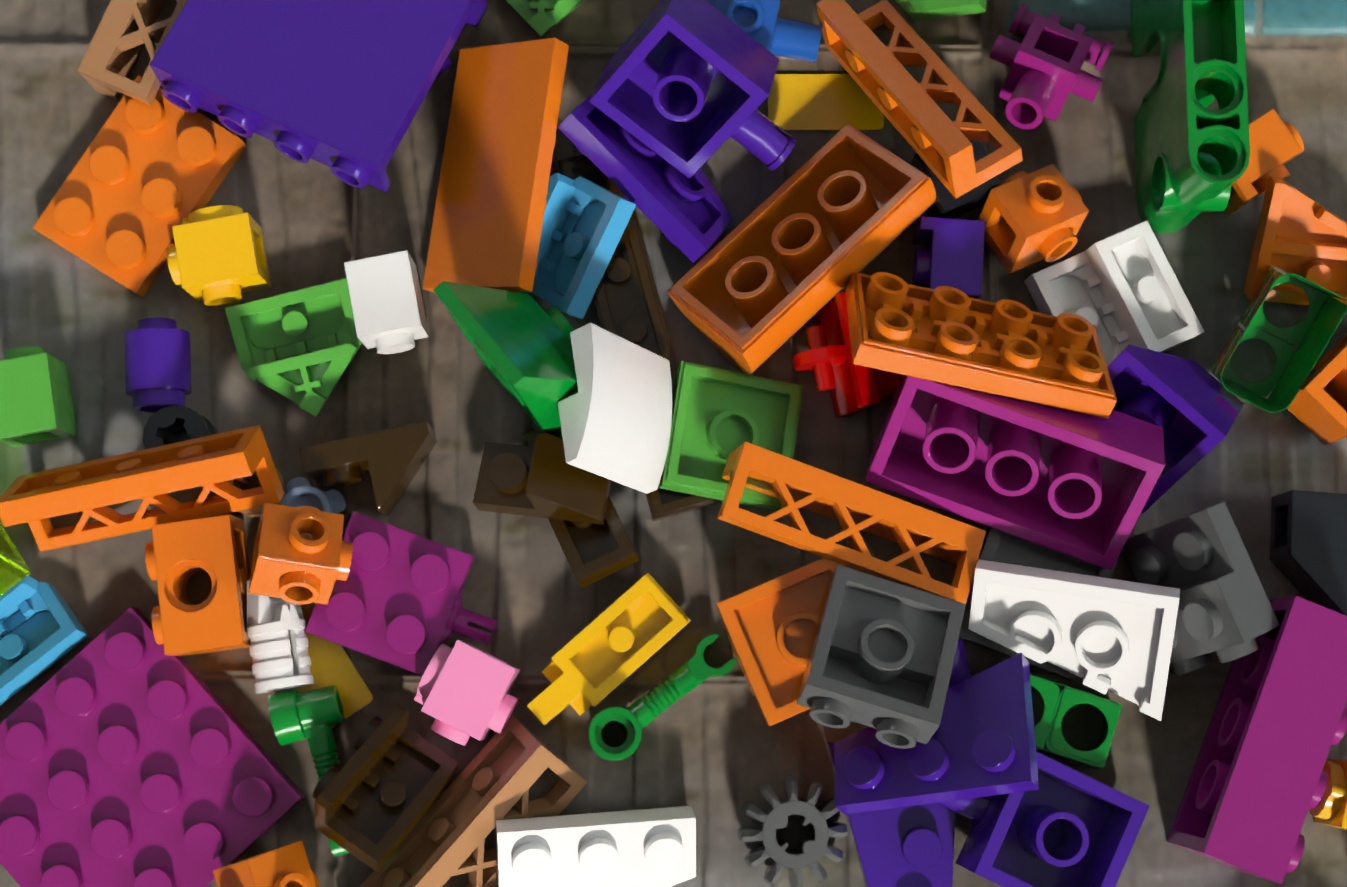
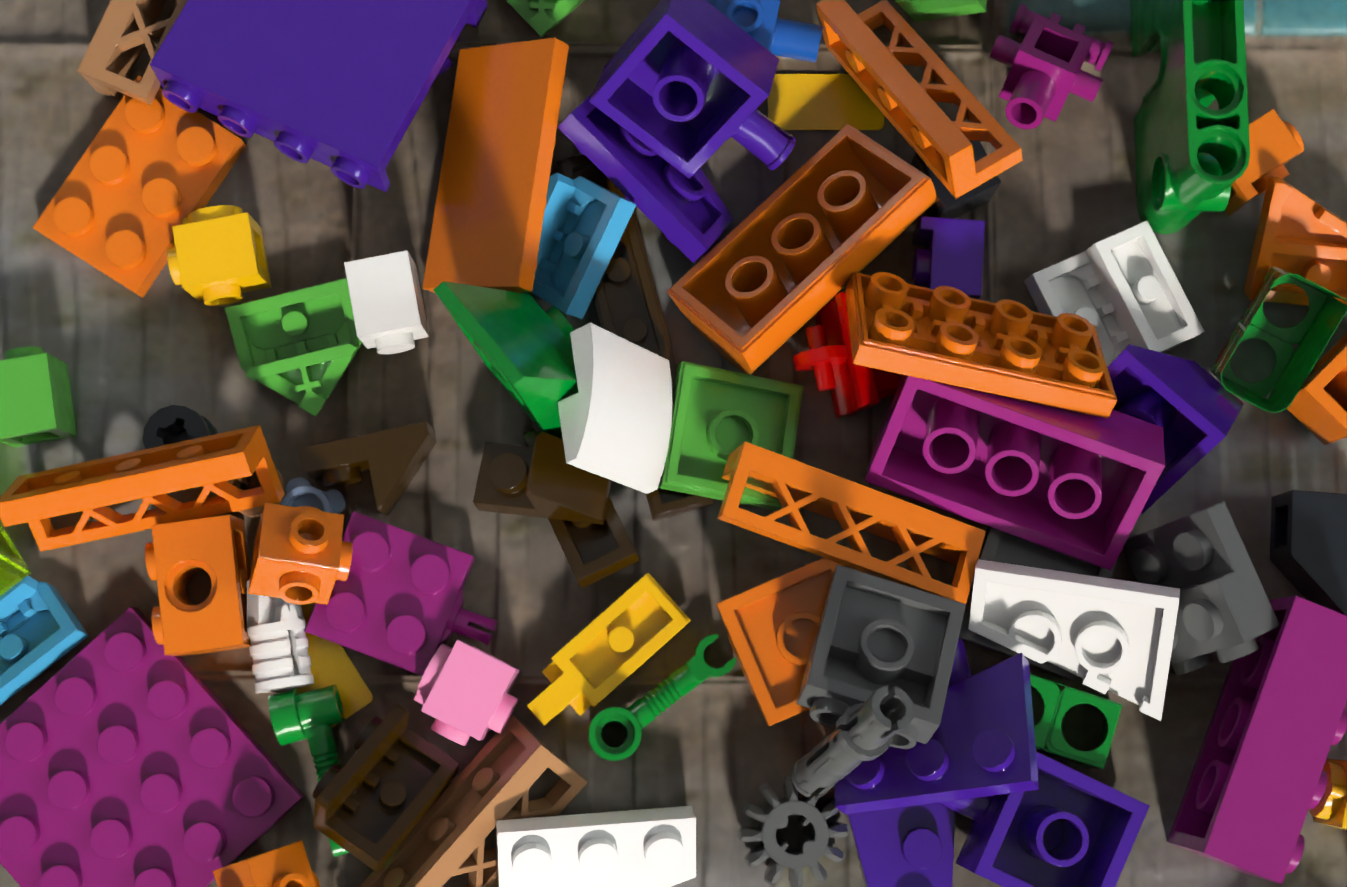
dark purple brick [124,317,192,413] -> none
orange brick [978,164,1089,273] -> none
none -> dark grey pin [791,685,914,798]

